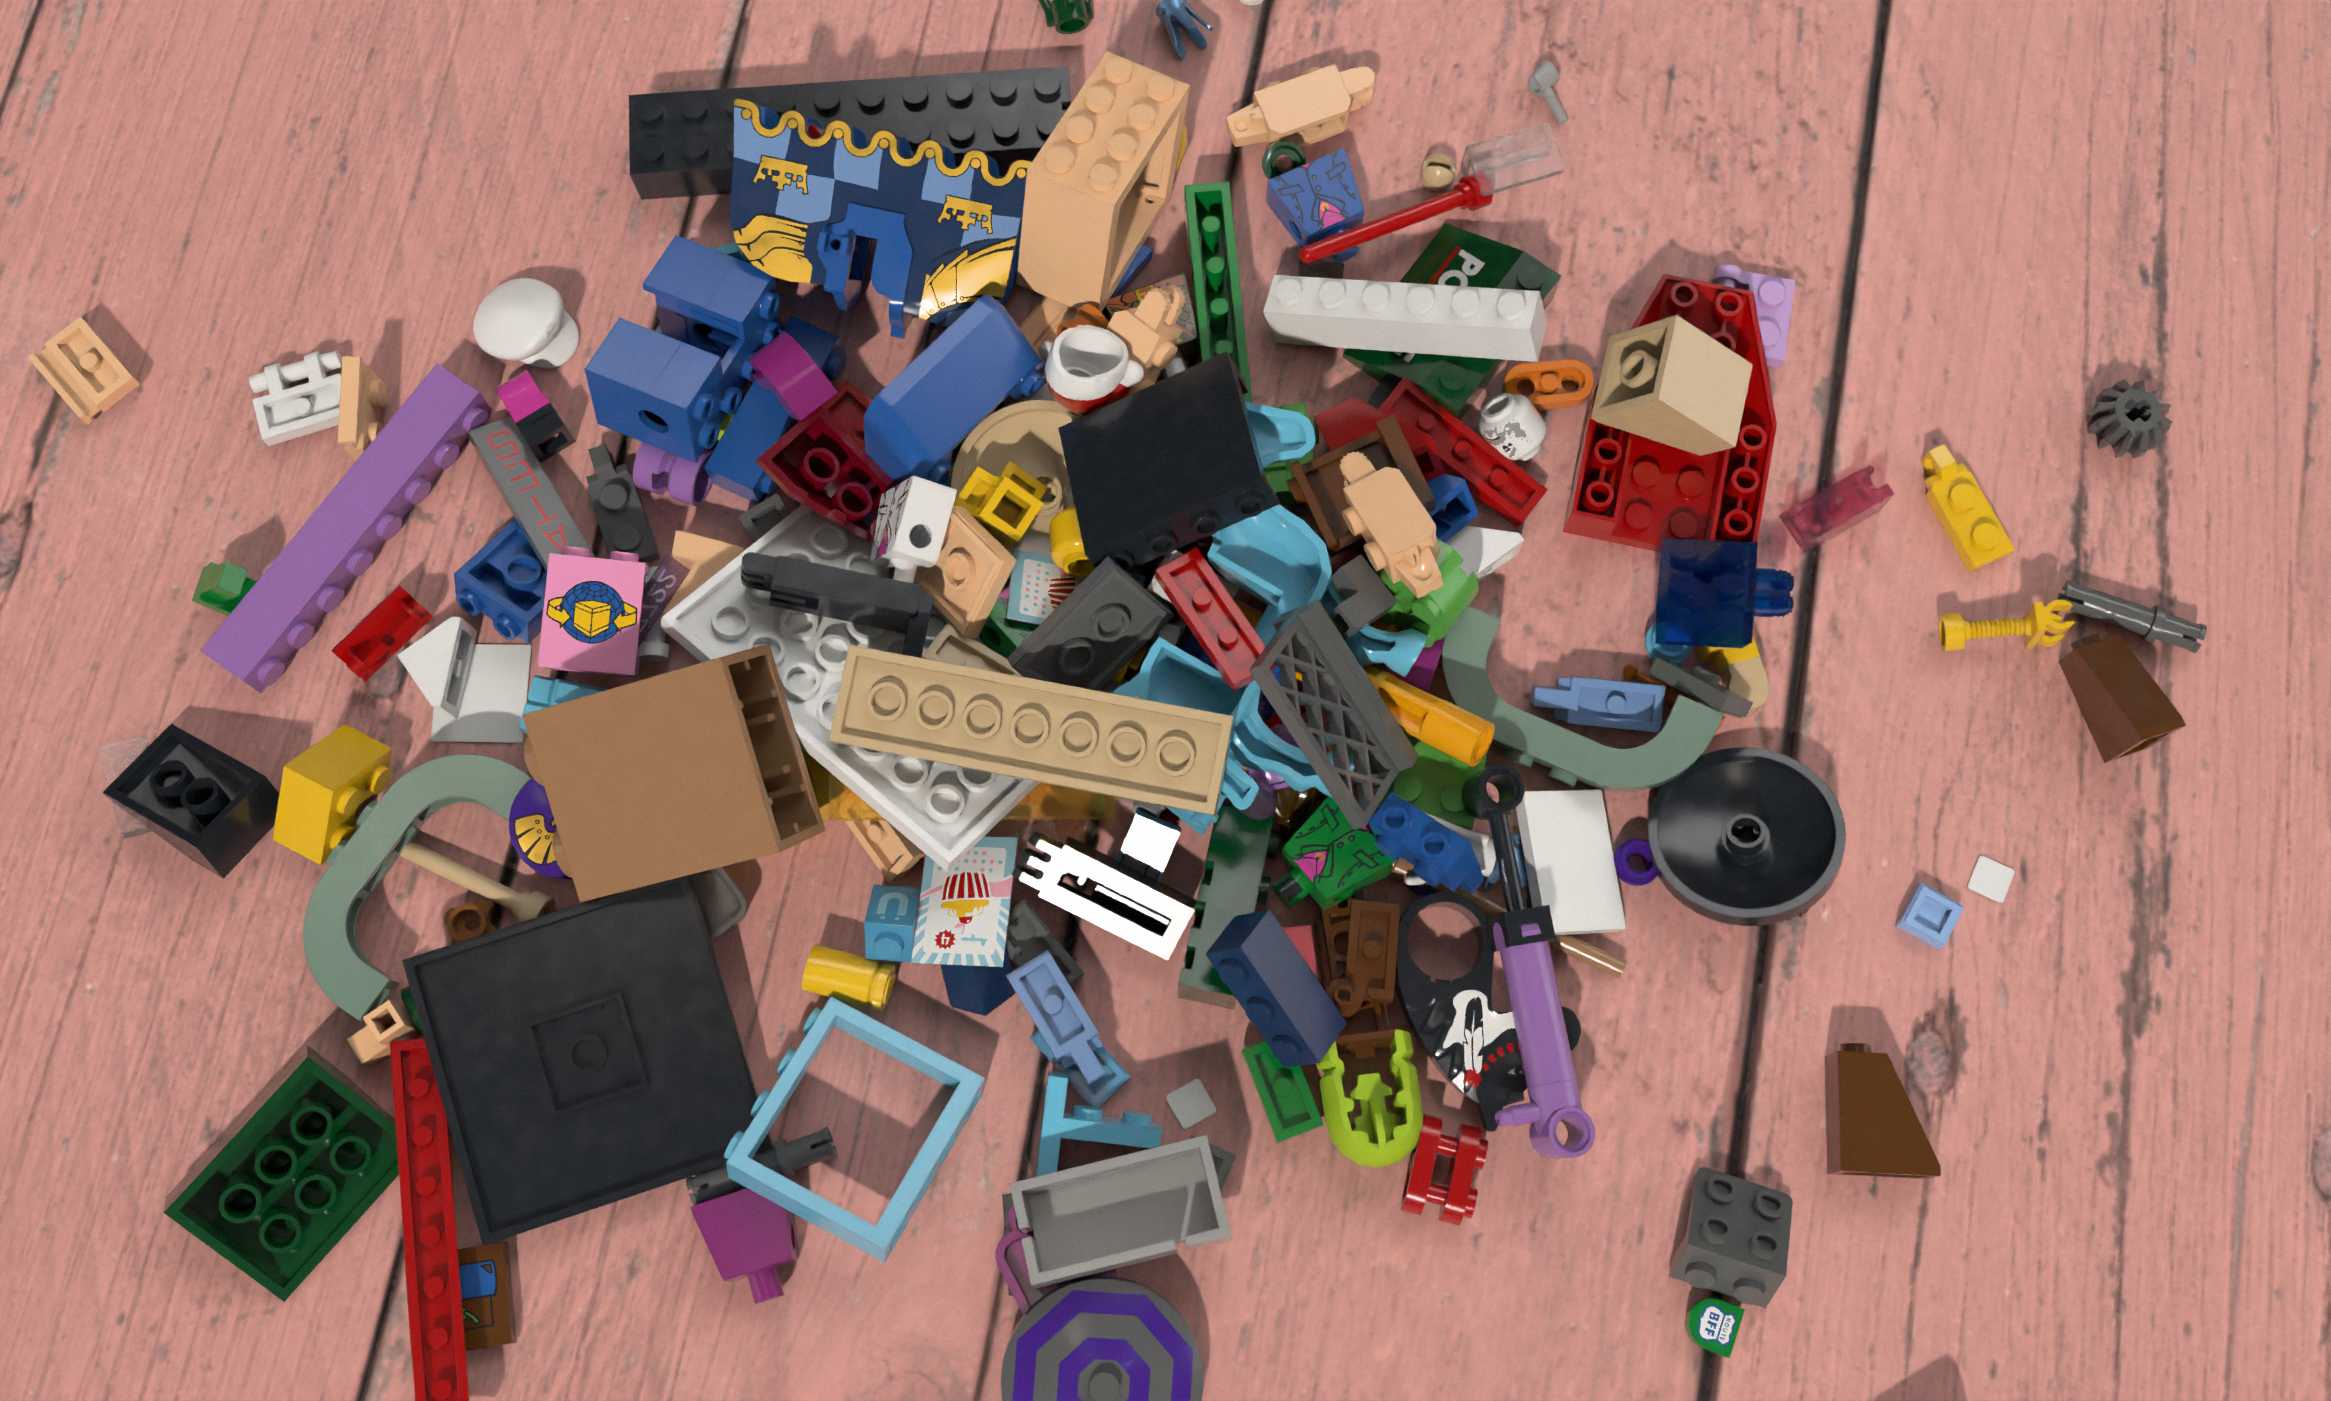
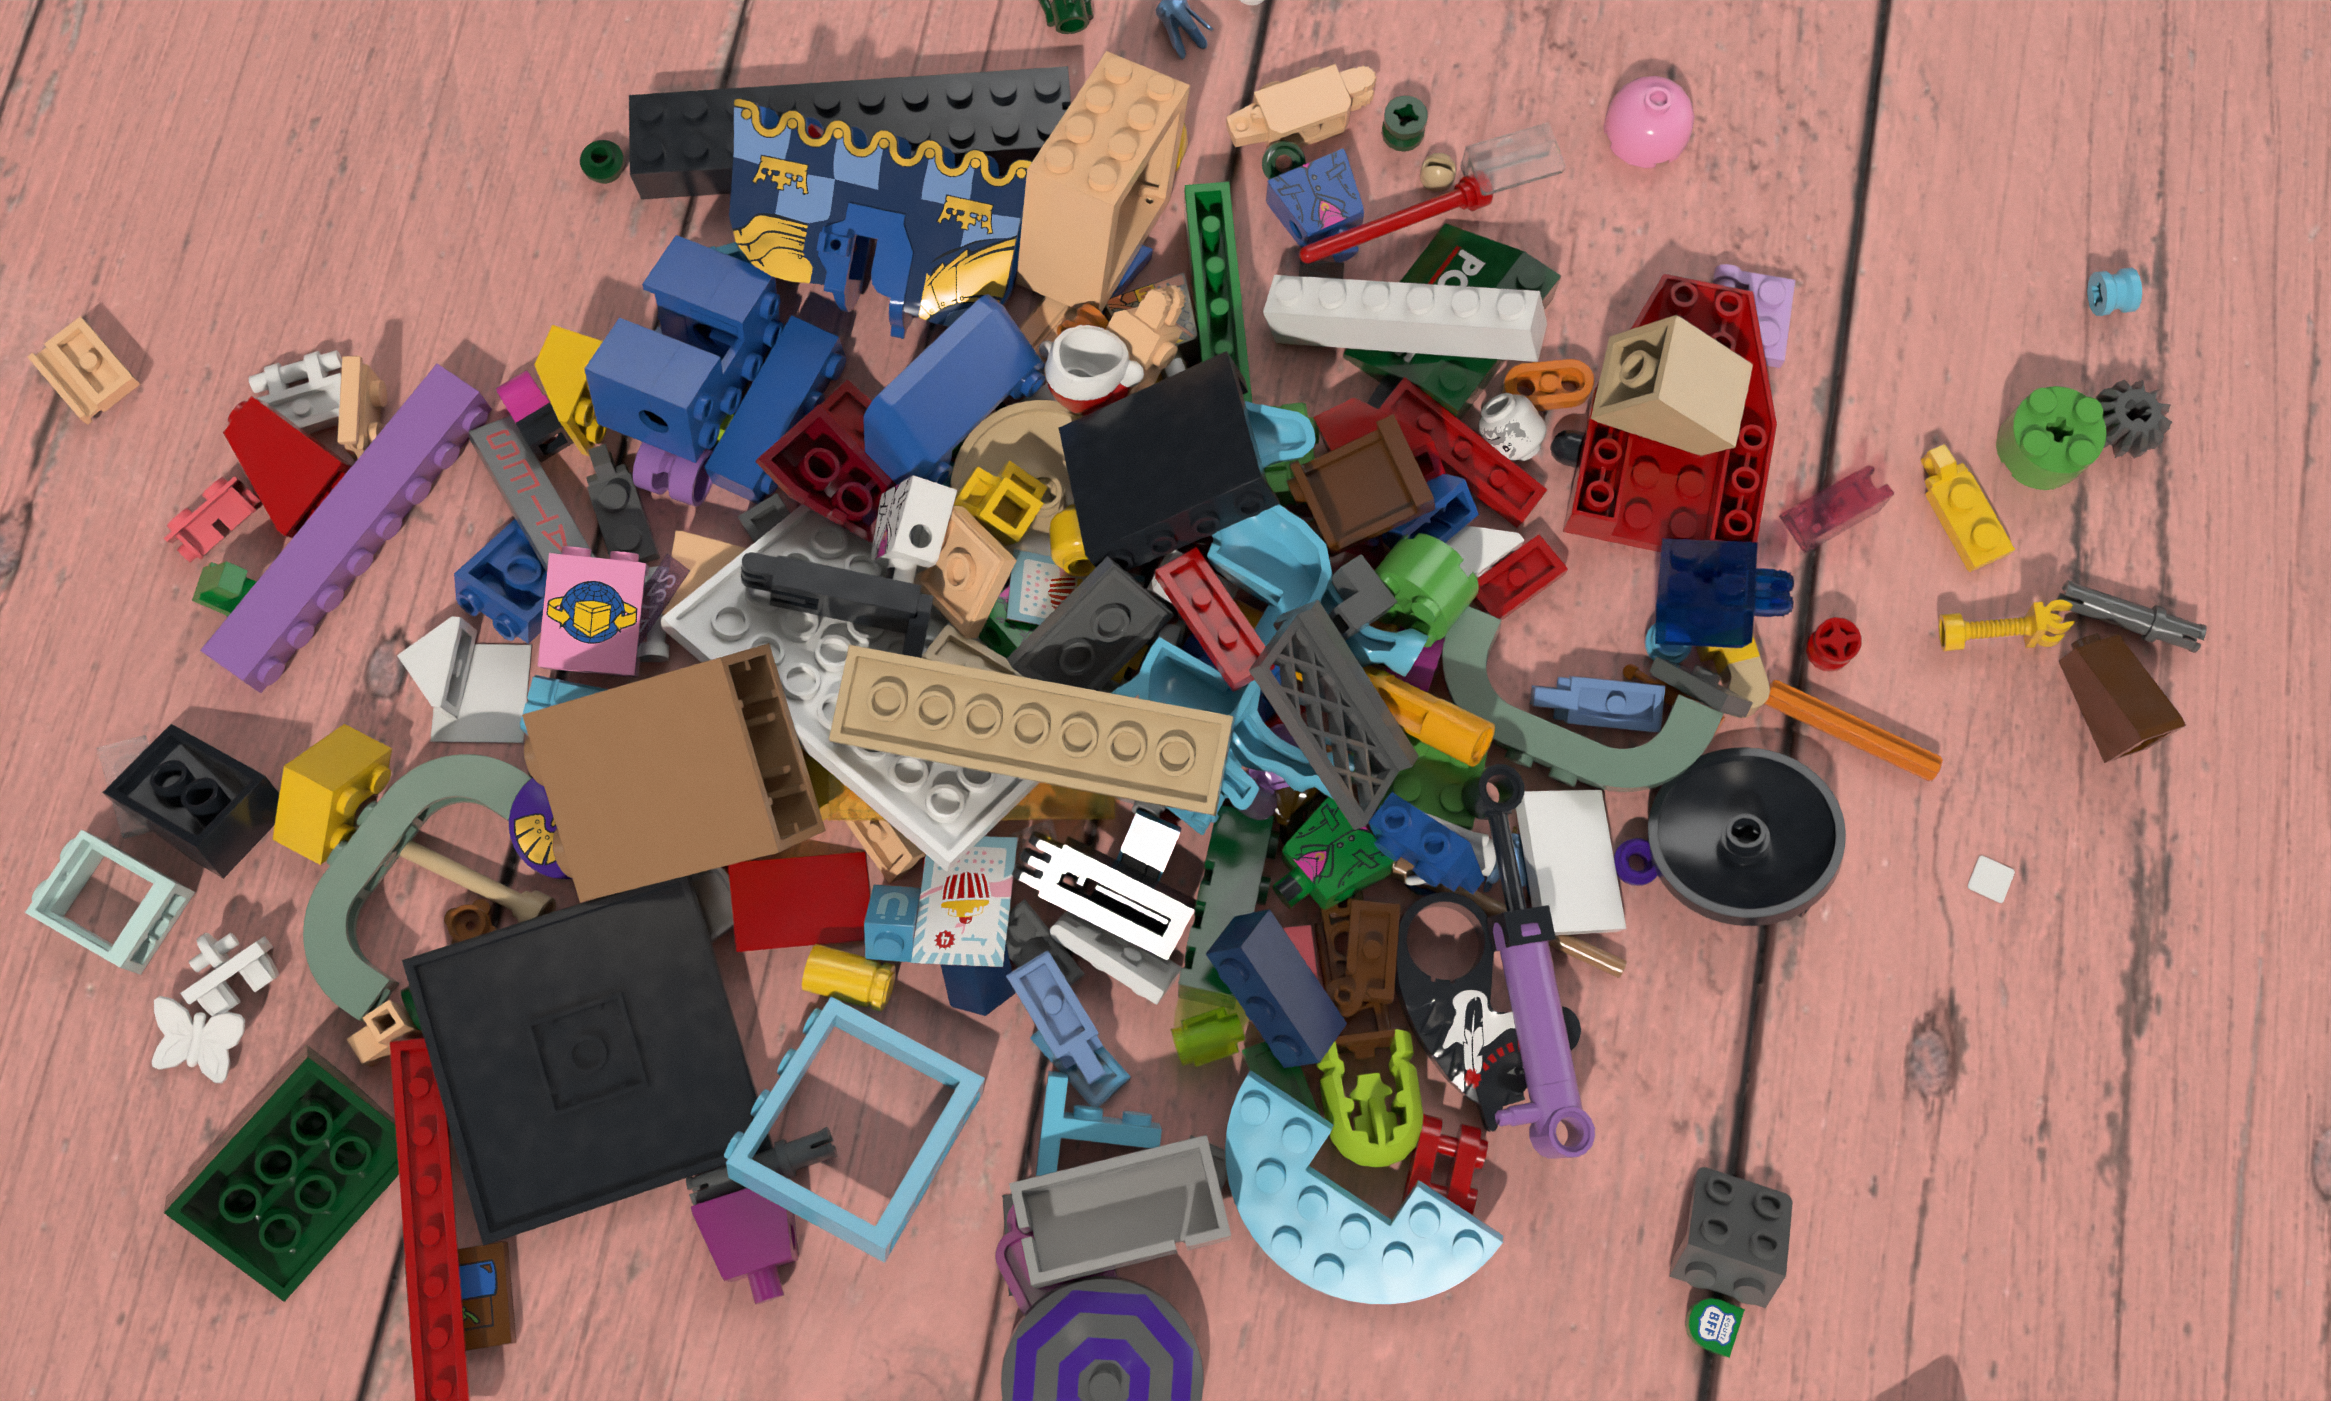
red hinge [331,585,433,682] -> none
white piece [473,278,579,369] -> none
magenta brick [747,331,838,421] -> none
white sticker [1166,1079,1216,1129] -> none
light nougat hinge [1340,451,1443,598] -> none
light grey hand [1528,61,1568,125] -> none
reddish brown slope [1825,1043,1941,1179] -> none
light blue tile [1895,883,1964,950] -> none
none -> light aqua window [25,830,195,975]
none -> white piece [152,996,245,1084]
none -> coral hinge [163,476,260,563]
none -> white hips [180,933,280,1016]
none -> red slope [223,396,352,538]
none -> yellow slope [534,325,607,457]
none -> dark green plate [580,140,625,184]
none -> red sticker [728,852,870,952]
none -> white hinge [1050,911,1182,1005]
none -> clear neon green brick [1170,1006,1245,1067]
none -> medium azure plate [1225,1070,1504,1304]
none -> wheel [1381,95,1428,152]
none -> red plate [1473,534,1568,621]
none -> black hinge [1550,430,1585,468]
none -> bright pink cylinder [1603,76,1694,168]
none -> orange axle [1764,680,1943,781]
none -> red wheel [1806,617,1862,672]
none -> bright green brick [1996,386,2106,490]
none -> medium azure wheel [2087,267,2142,316]

